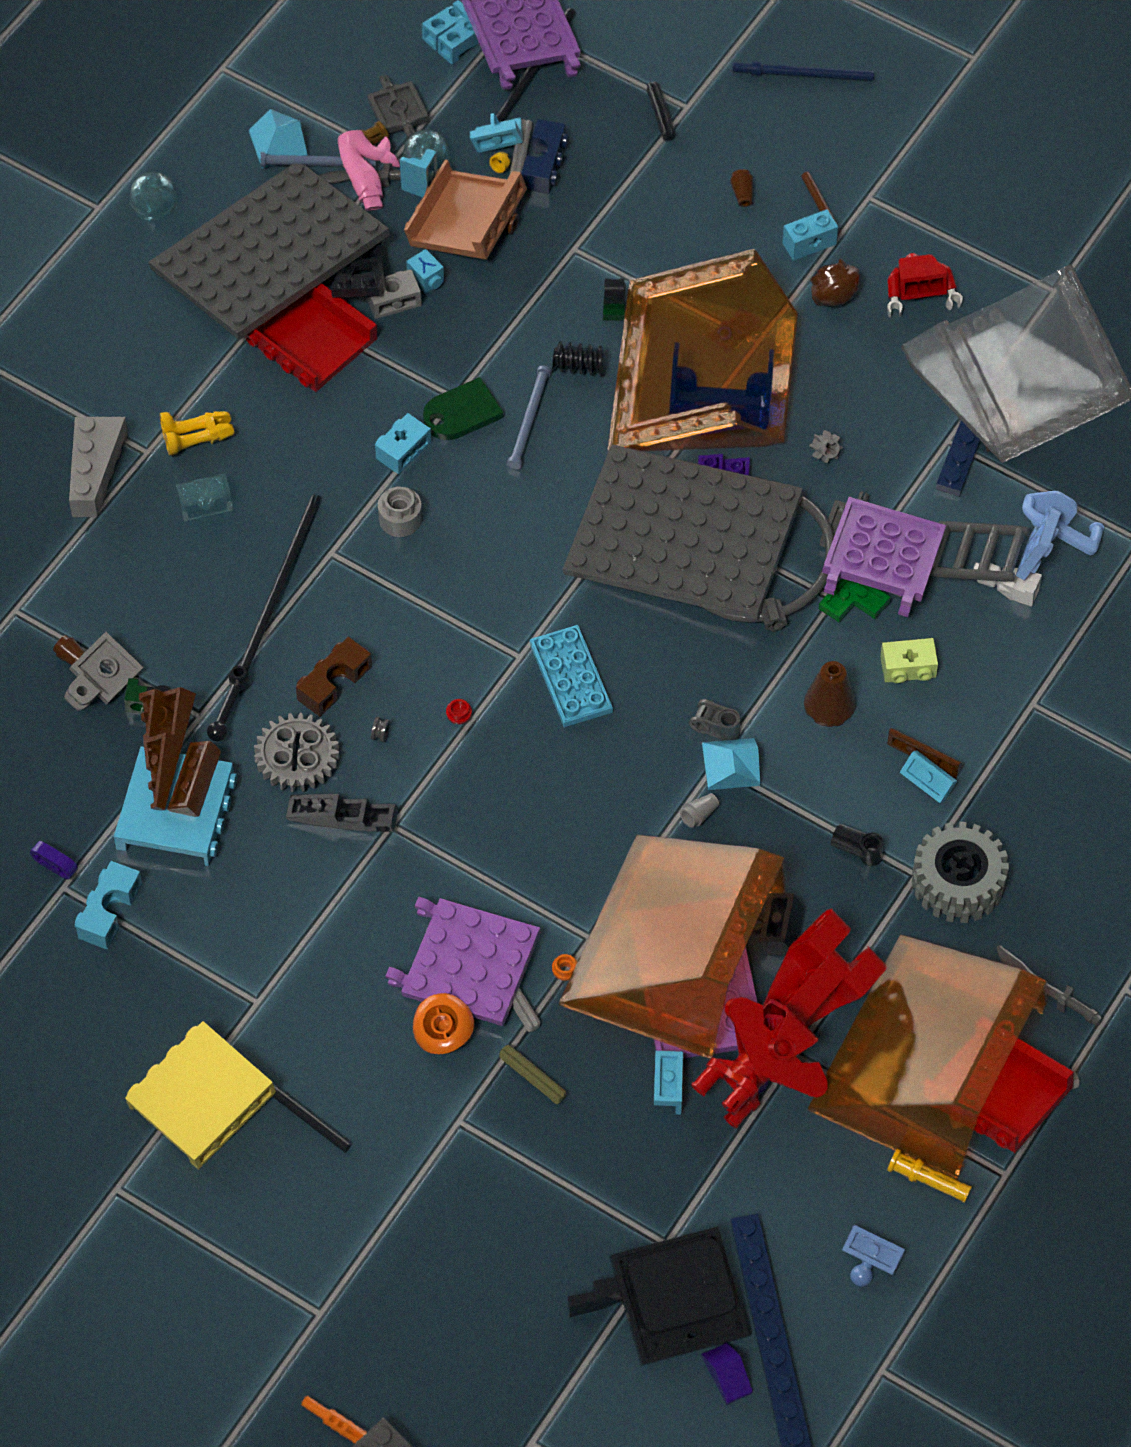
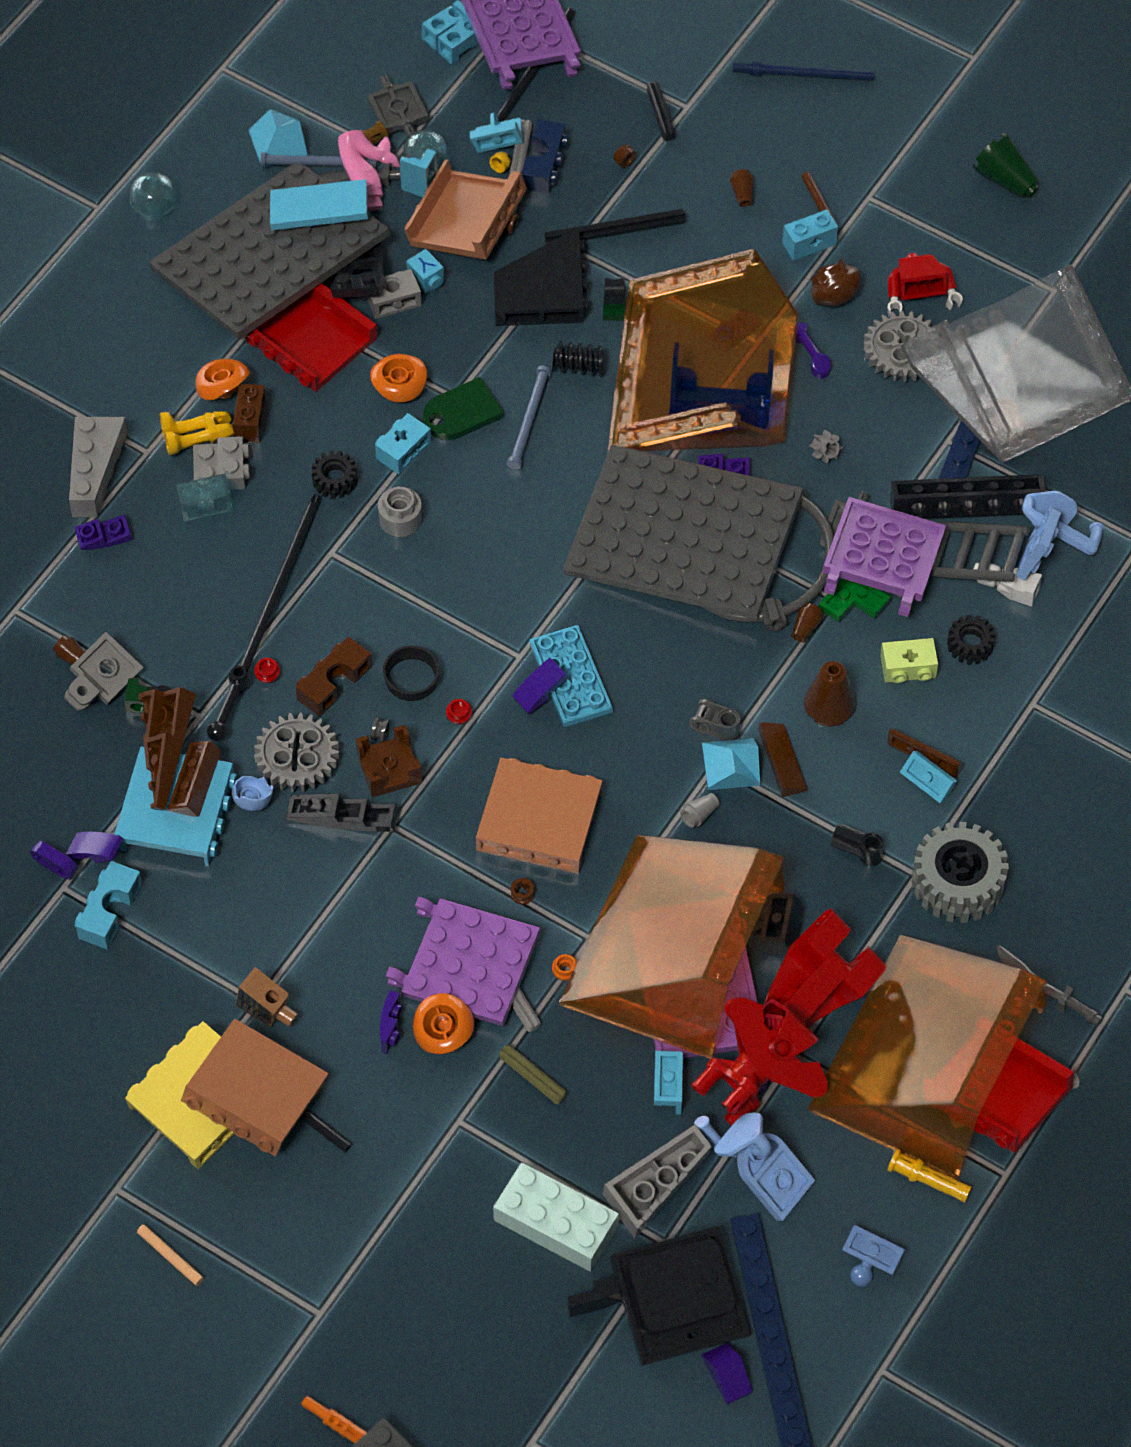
none -> dark purple slope [66,832,123,863]
none -> dark purple slope [74,514,133,550]
none -> light nougat bar [137,1224,204,1286]
none -> nougat panel [181,1019,329,1157]
none -> light grey plate [193,436,249,492]
none -> orange hat [195,359,250,400]
none -> light blue hair [232,776,273,812]
none -> reddish brown brick [233,383,266,443]
none -> medium nougat torso [235,967,298,1027]
none -> red plate [254,658,280,683]
none -> medium azure tile [270,179,368,230]
none -> black tyre [311,450,358,499]
none -> reddish brown panel [356,725,422,797]
none -> orange hat [370,354,427,402]
none -> dark purple slope [380,990,403,1054]
none -> black tyre [383,645,440,701]
none -> nougat panel [476,757,602,874]
none -> black slope [493,230,588,326]
none -> light aqua brick [493,1162,619,1272]
none -> reddish brown bush [510,878,535,905]
none -> dark purple slope [512,658,567,715]
none -> black axle [544,209,686,244]
none -> light grey wedge [602,1125,712,1239]
none -> reddish brown axle [613,145,637,168]
none -> light blue plate [694,1113,815,1221]
none -> reddish brown slope [759,722,807,797]
none -> dark purple bar [787,322,831,379]
none -> reddish brown cone [791,603,823,643]
none -> light grey gear [863,311,944,382]
none -> black brick [890,474,1046,519]
none -> black tyre [947,615,995,665]
none -> dark green cone [972,132,1039,198]

